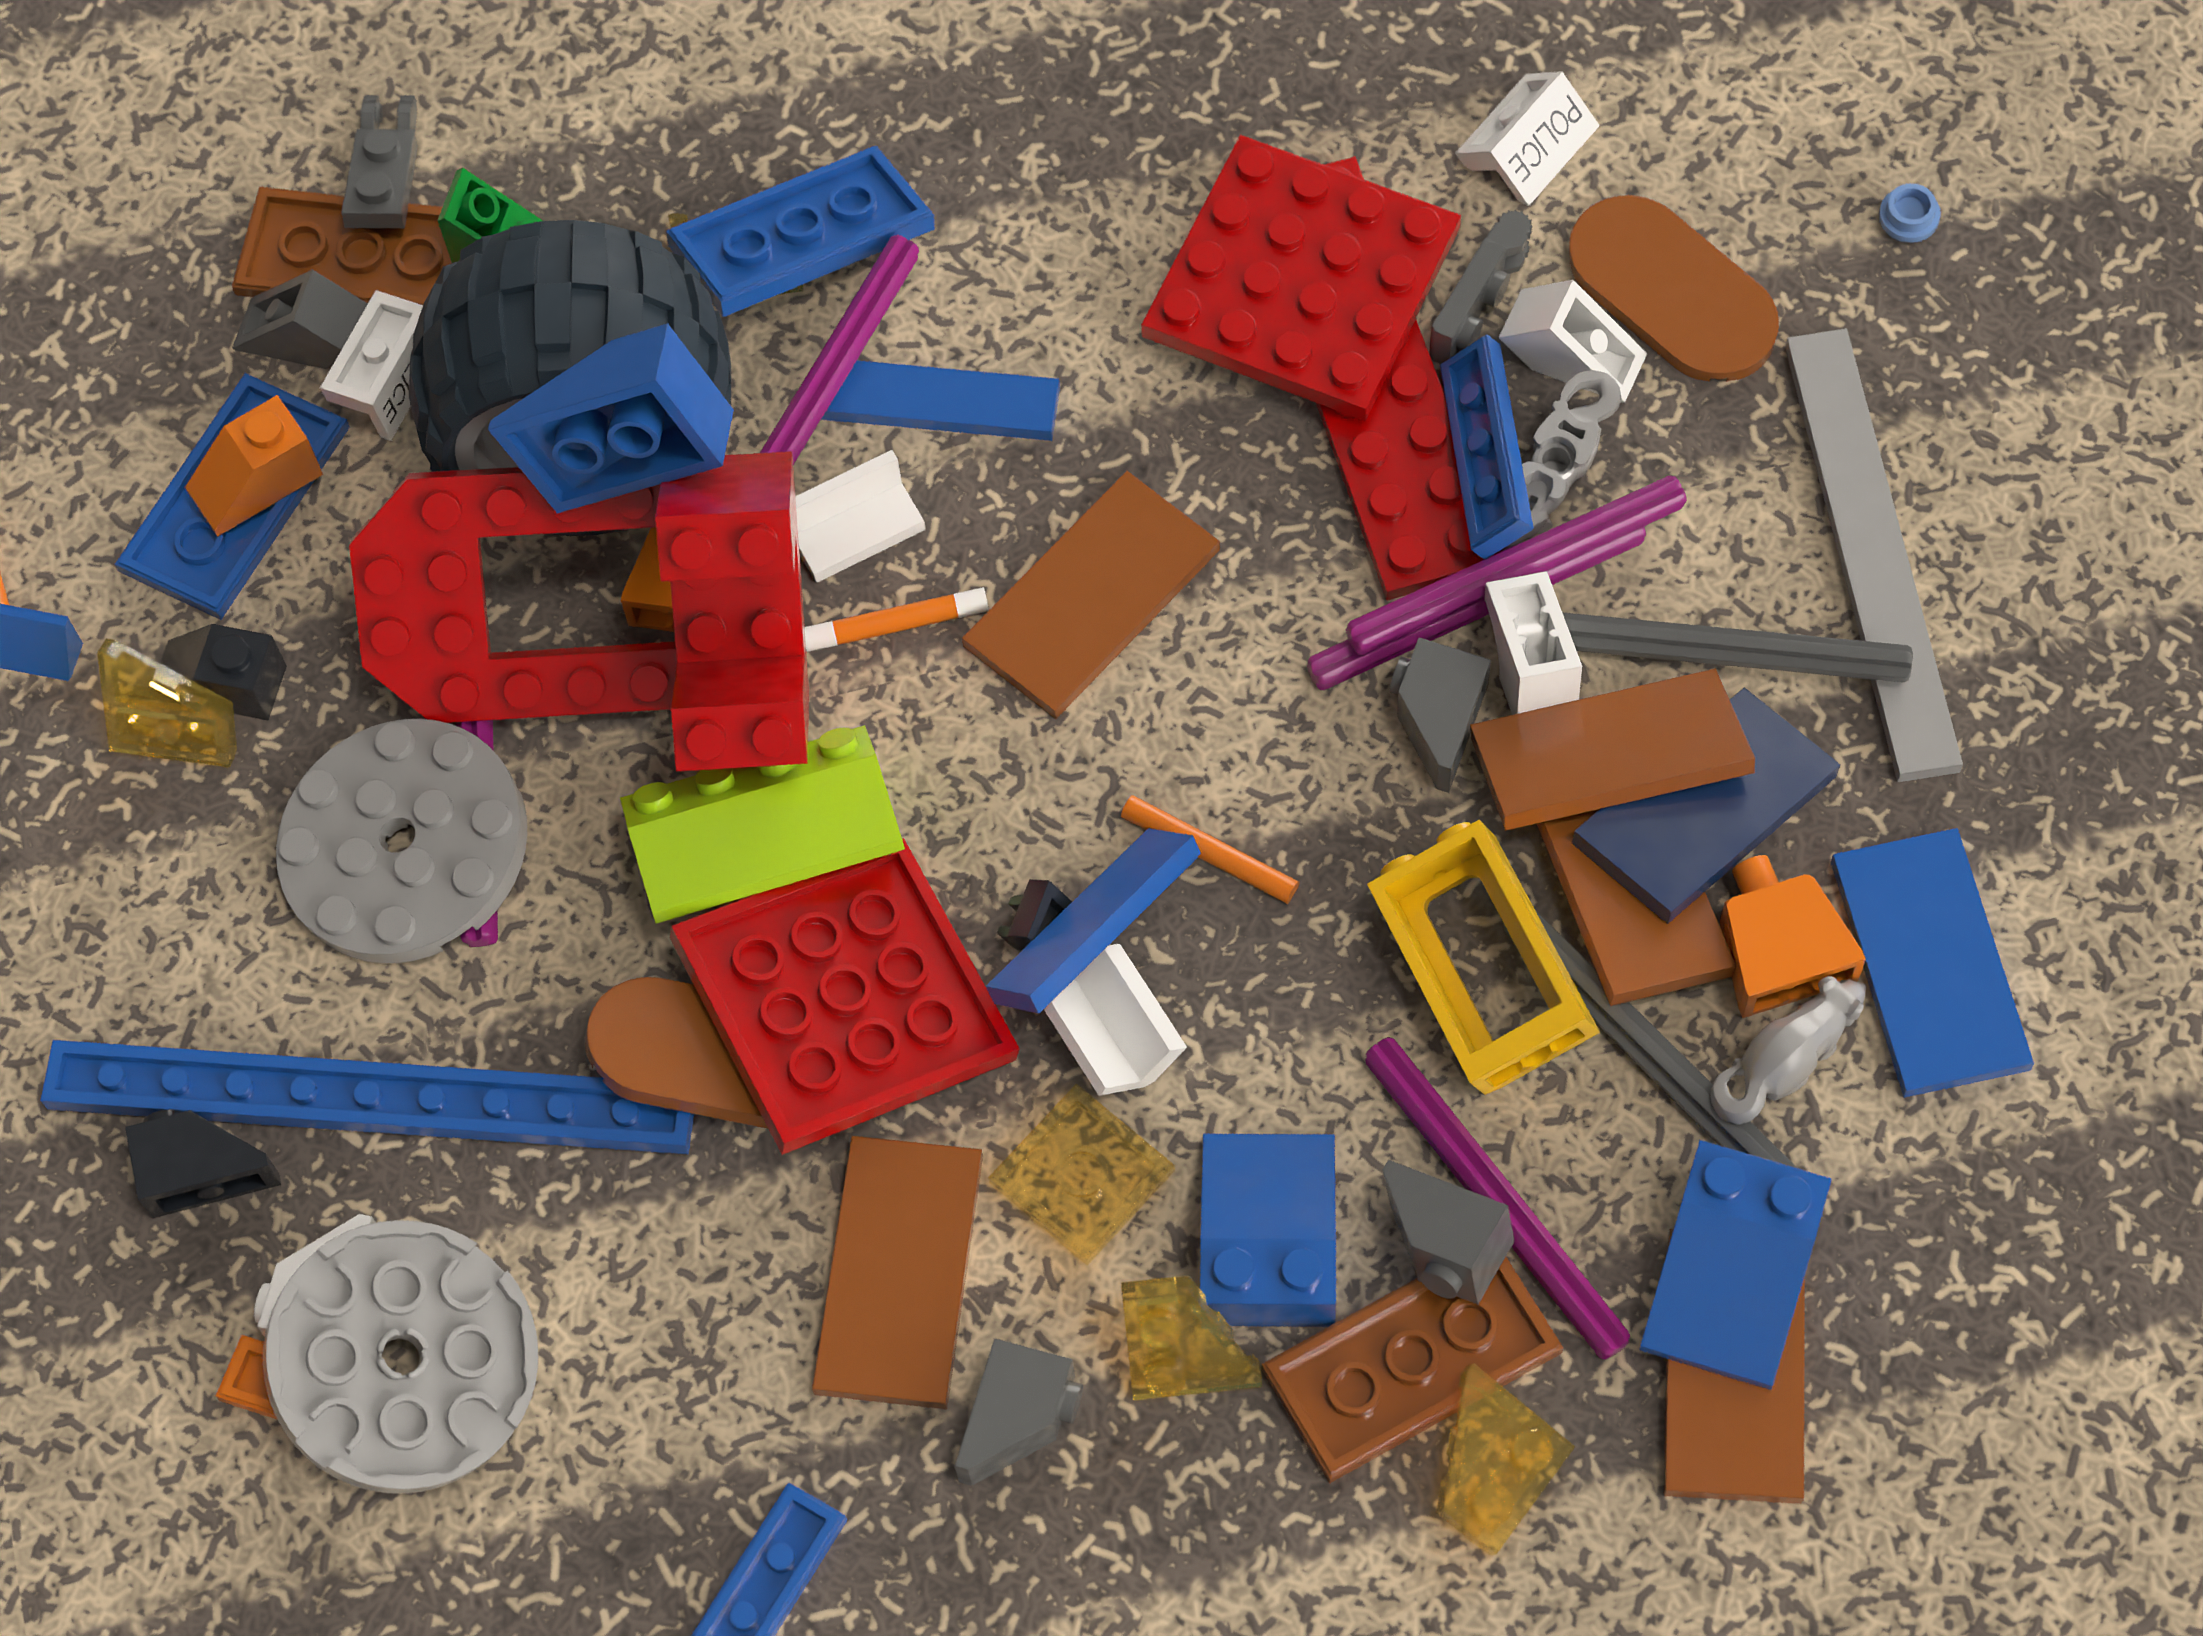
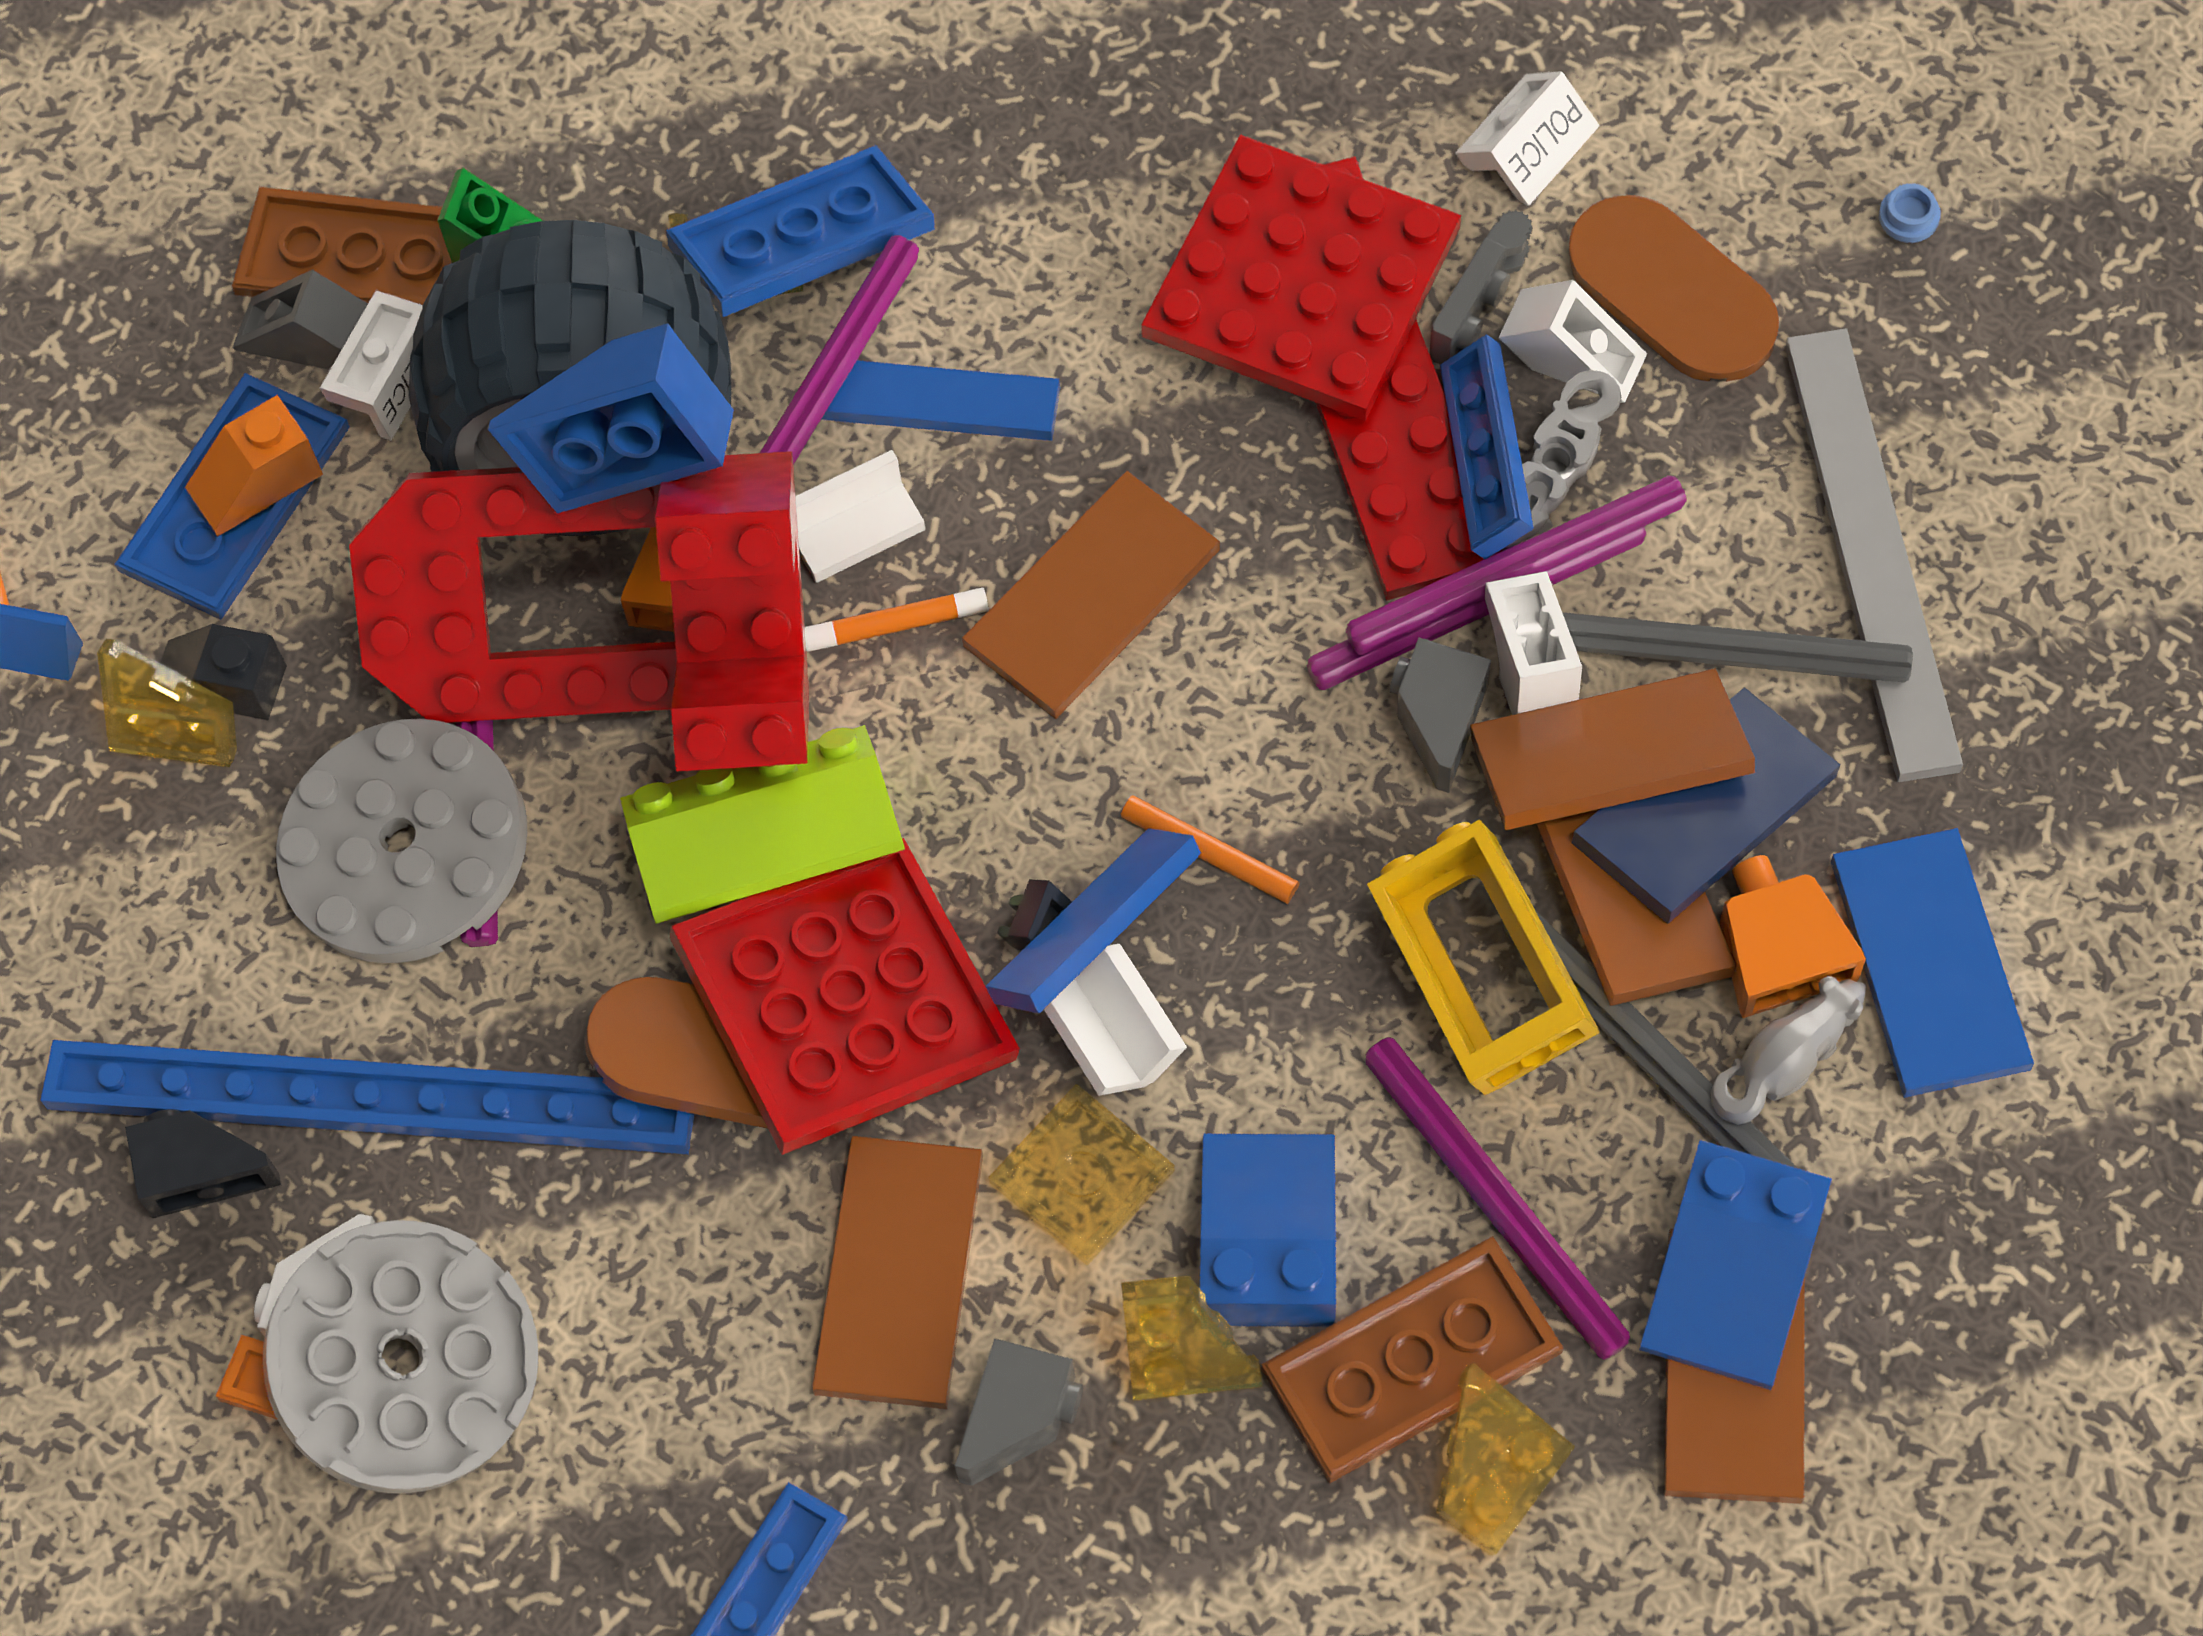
dark grey hinge [342,95,418,228] -> none
dark grey slope [1382,1160,1514,1304] -> none

